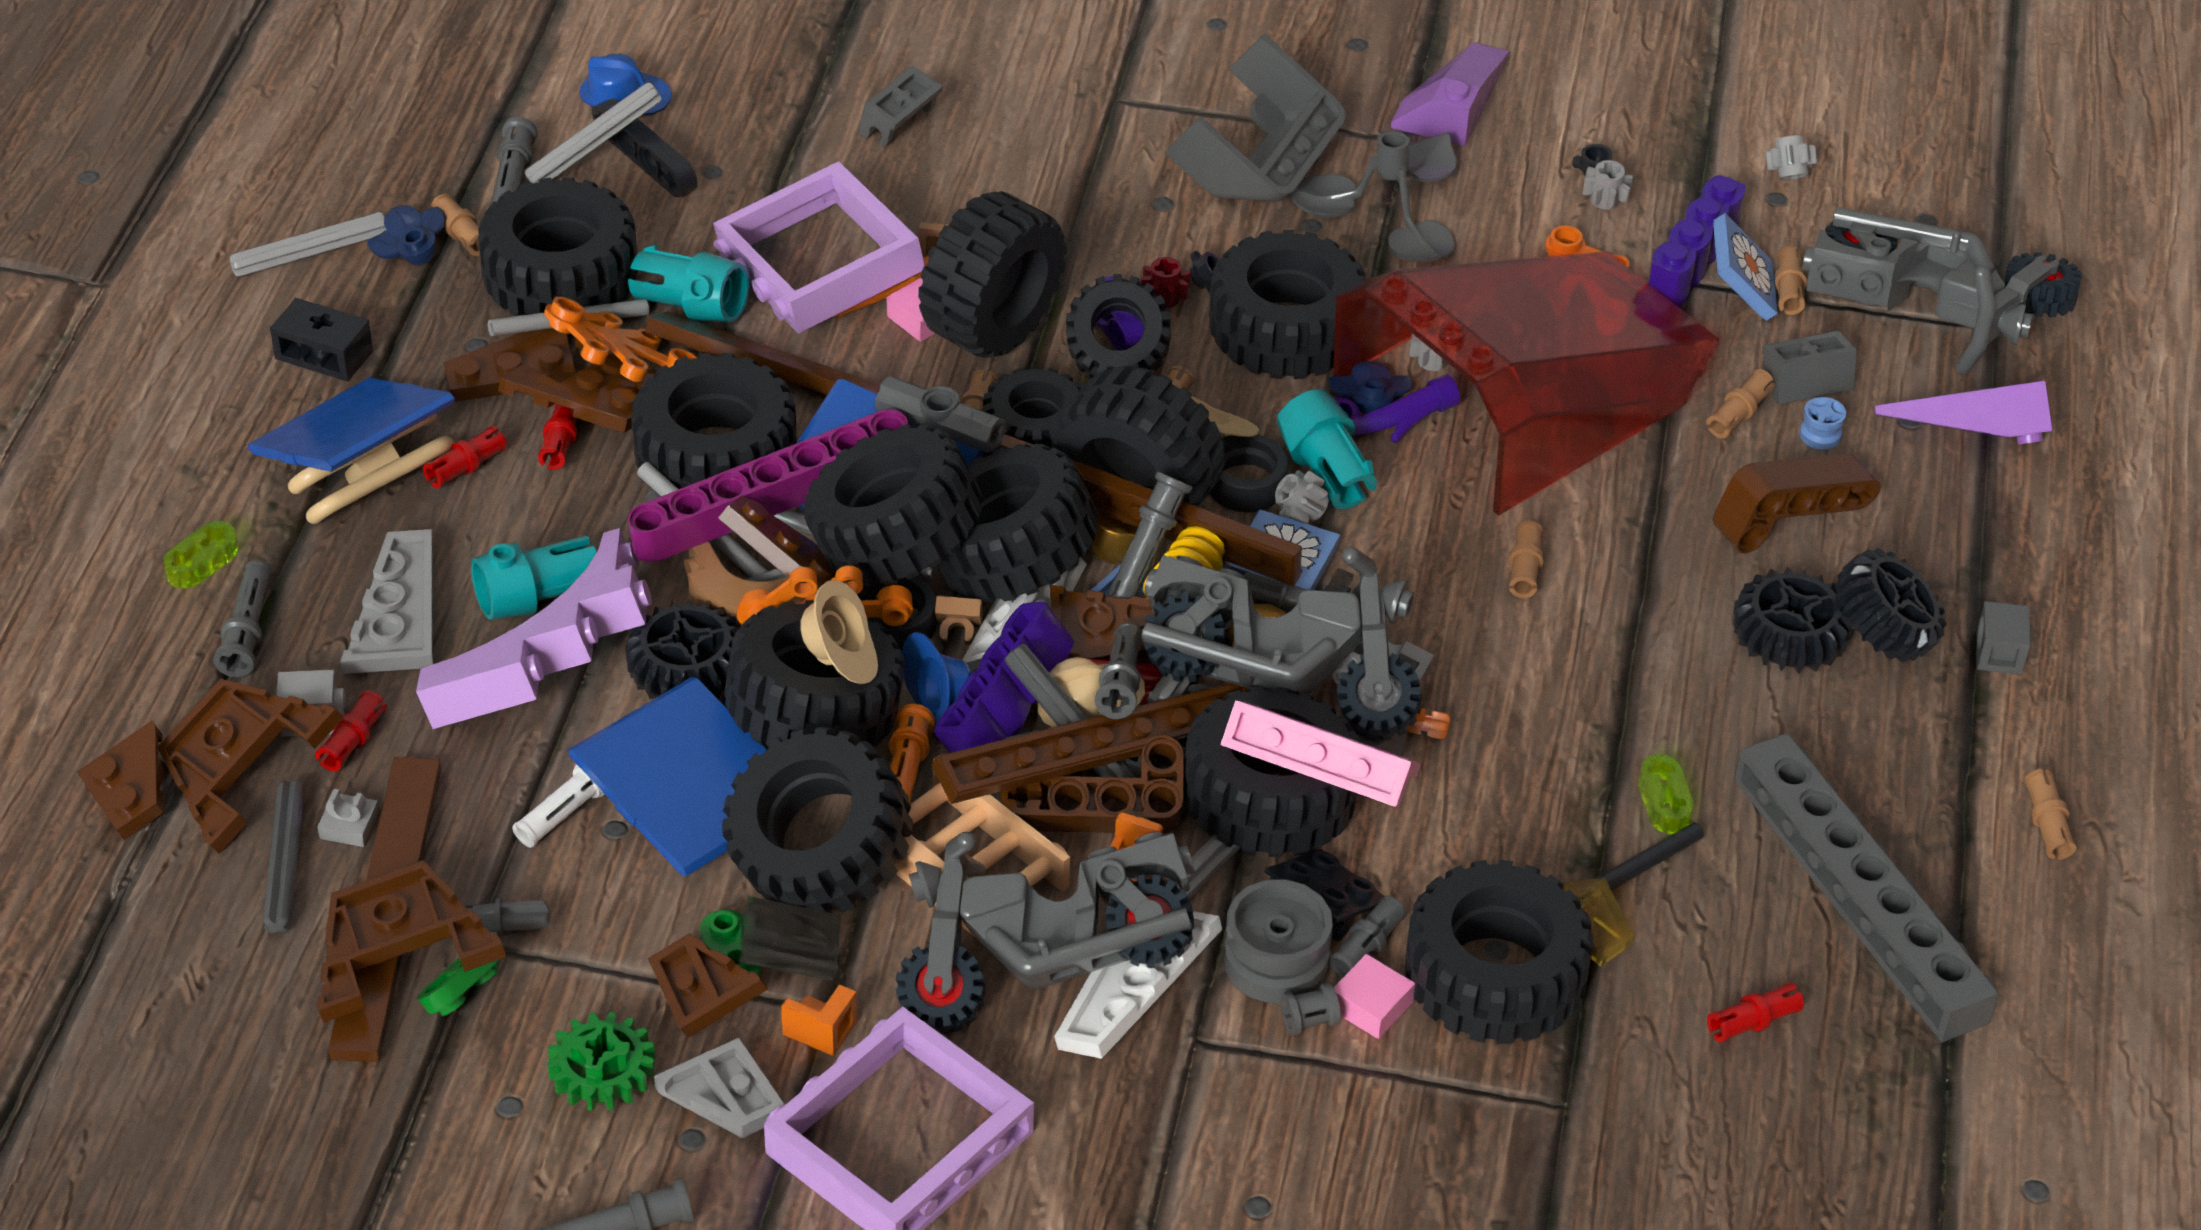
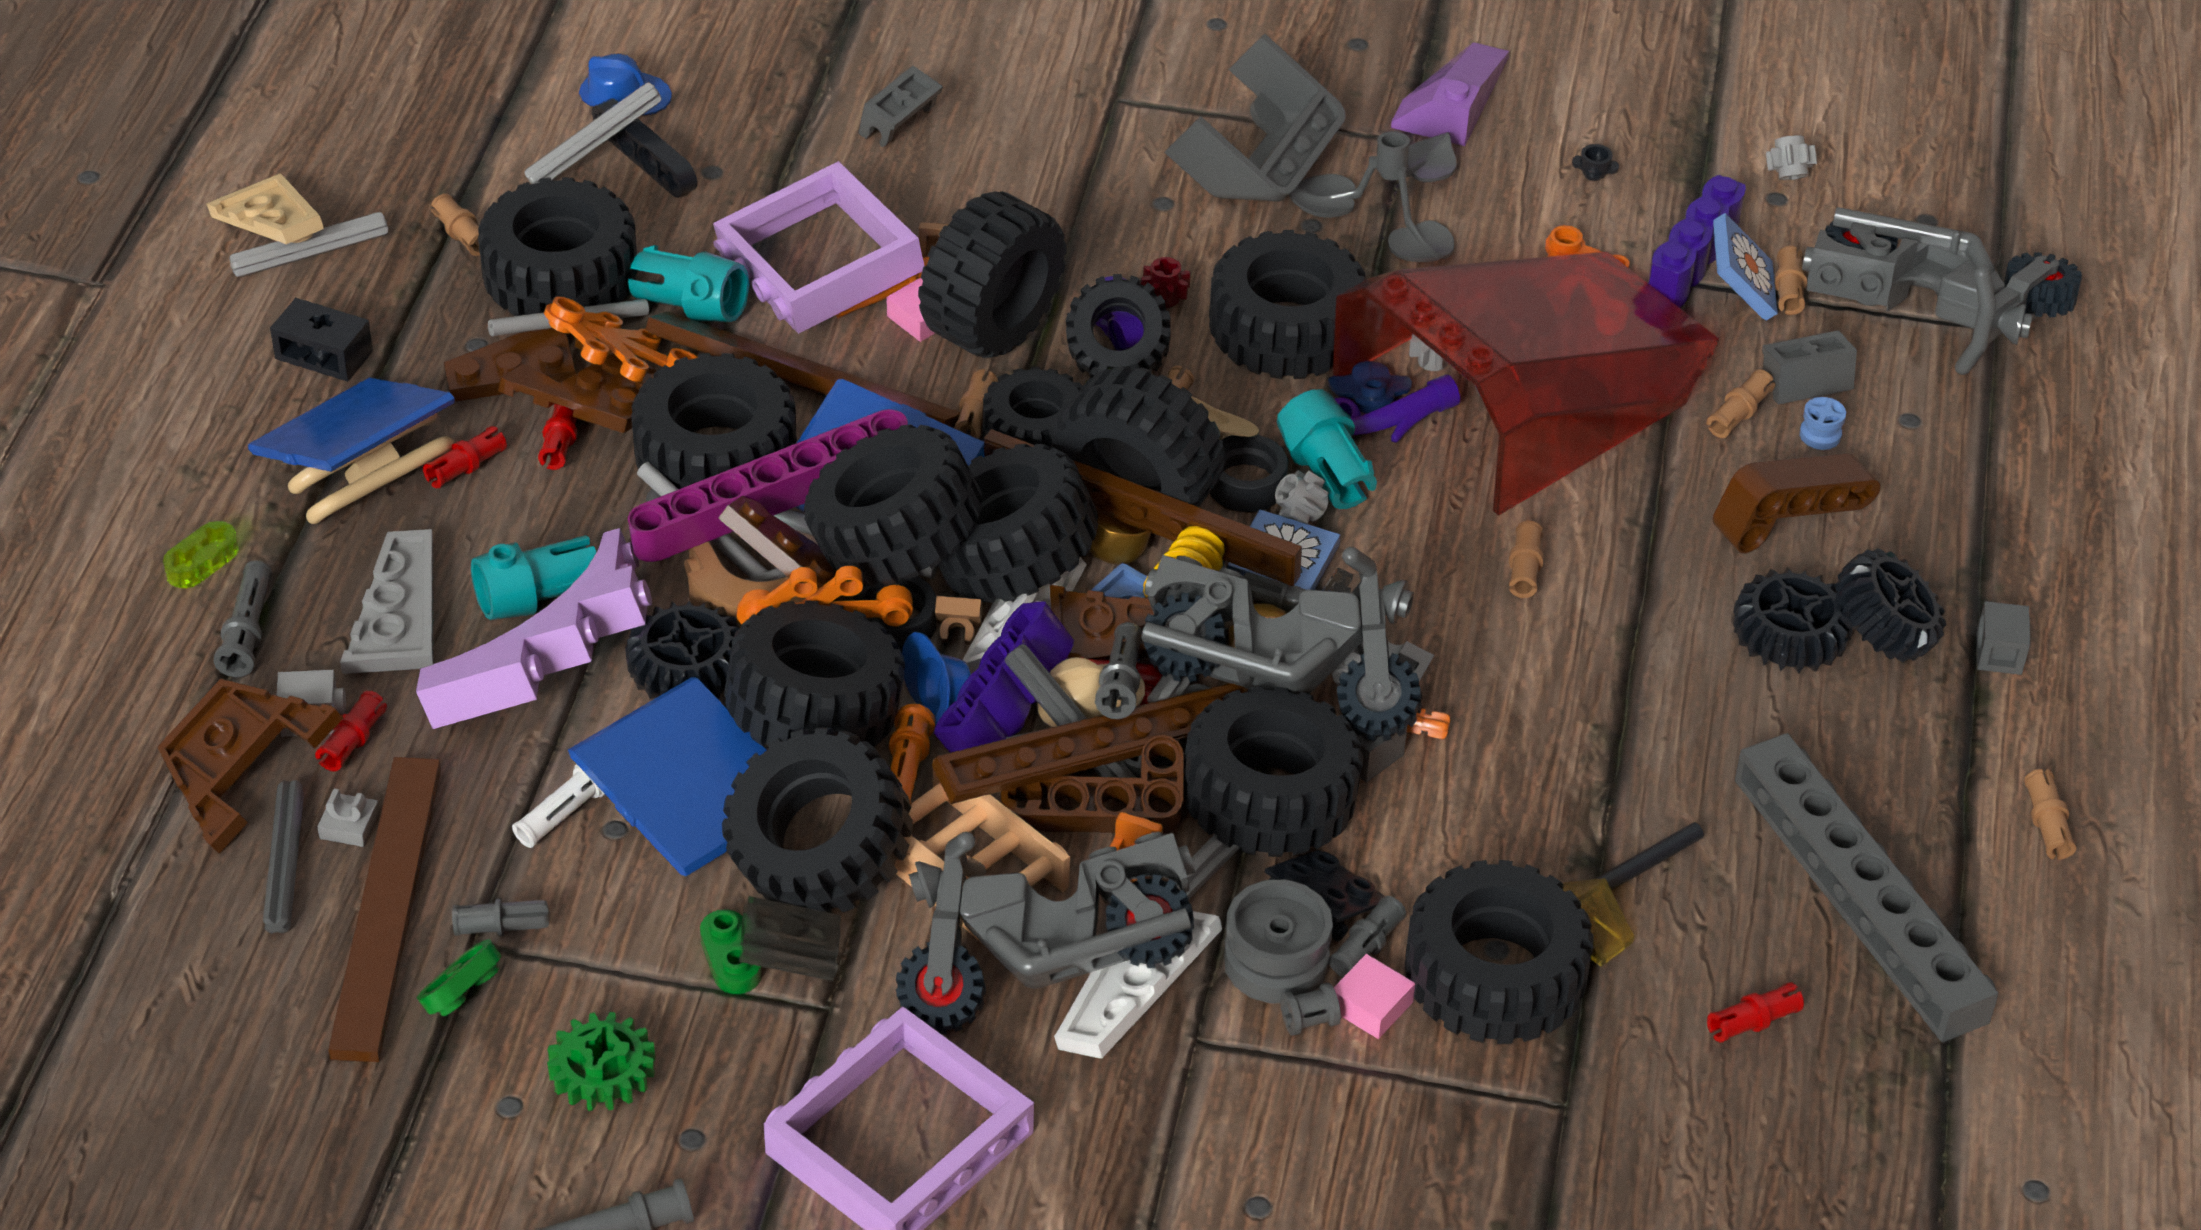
reddish brown wing [77,721,164,840] -> none
reddish brown wing [317,860,507,1023] -> none
dark blue plate [367,205,445,265] -> none
dark grey pin [489,117,538,207] -> none
reddish brown wing [648,934,768,1038] -> none
light grey wing [654,1038,785,1138] -> none
orange panel [781,984,857,1056] -> none
tan piece [800,580,878,684] -> none
dark grey piece [875,376,1006,454] -> none
dark grey pin [1107,471,1193,599] -> none
black plate [1189,251,1219,293] -> none
bright pink fence [1220,700,1421,807] -> none
light grey gear [1582,160,1633,210] -> none
clear neon green beam [1638,754,1693,834] -> none
medium lavender wedge [1873,381,2053,444] -> none
none -> tan wing [207,173,324,244]

